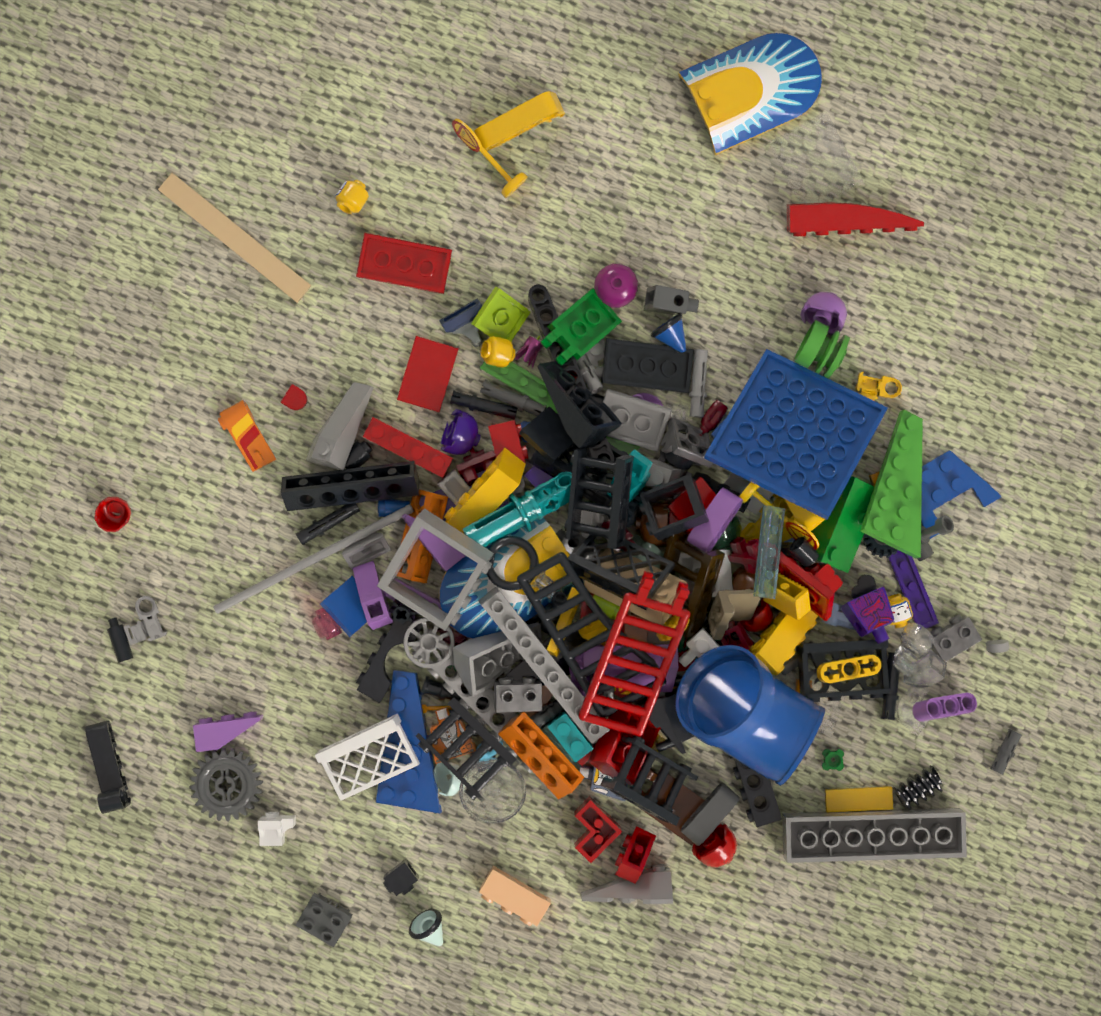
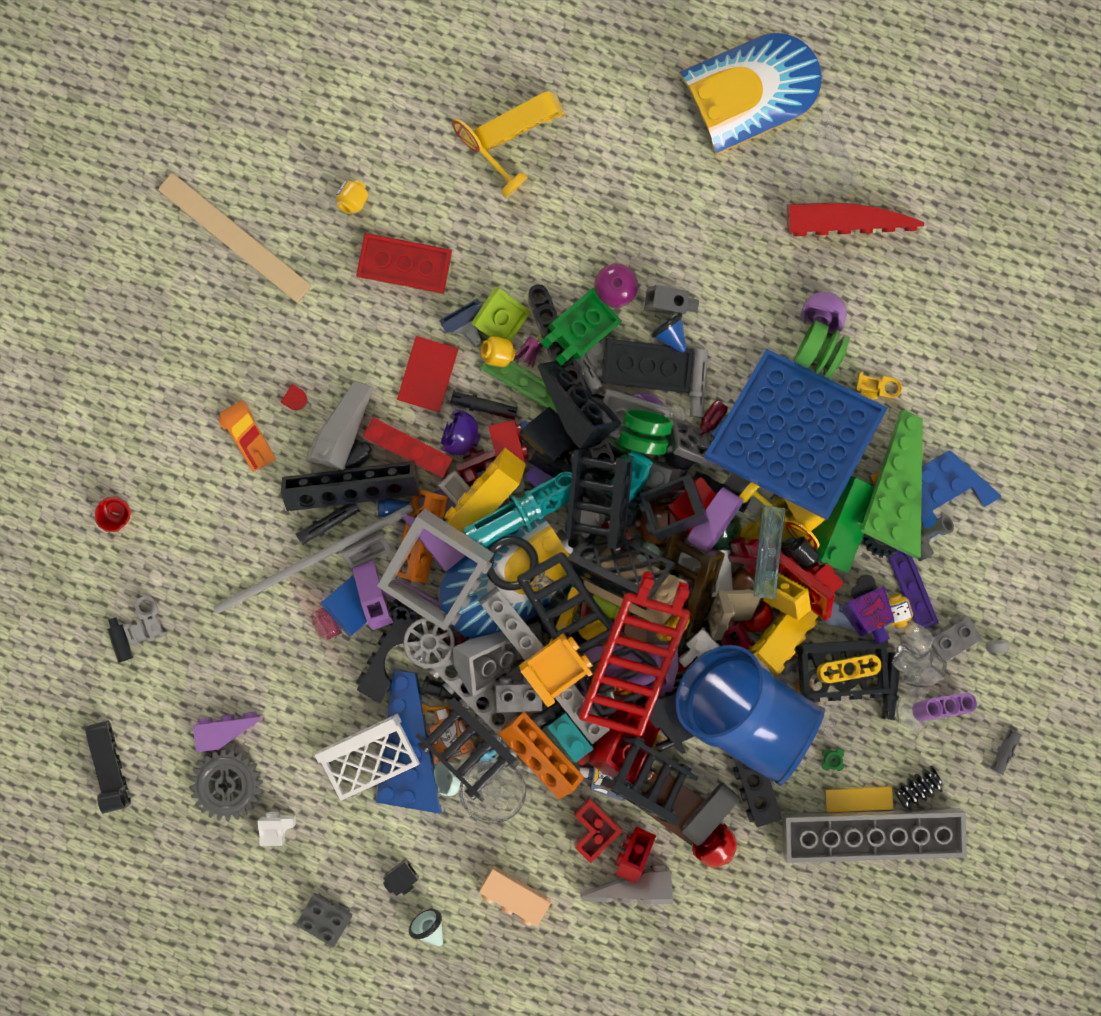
dark grey pin [480,380,547,416] -> none
none -> light orange panel [519,633,593,707]
none -> green wheel [618,409,673,455]

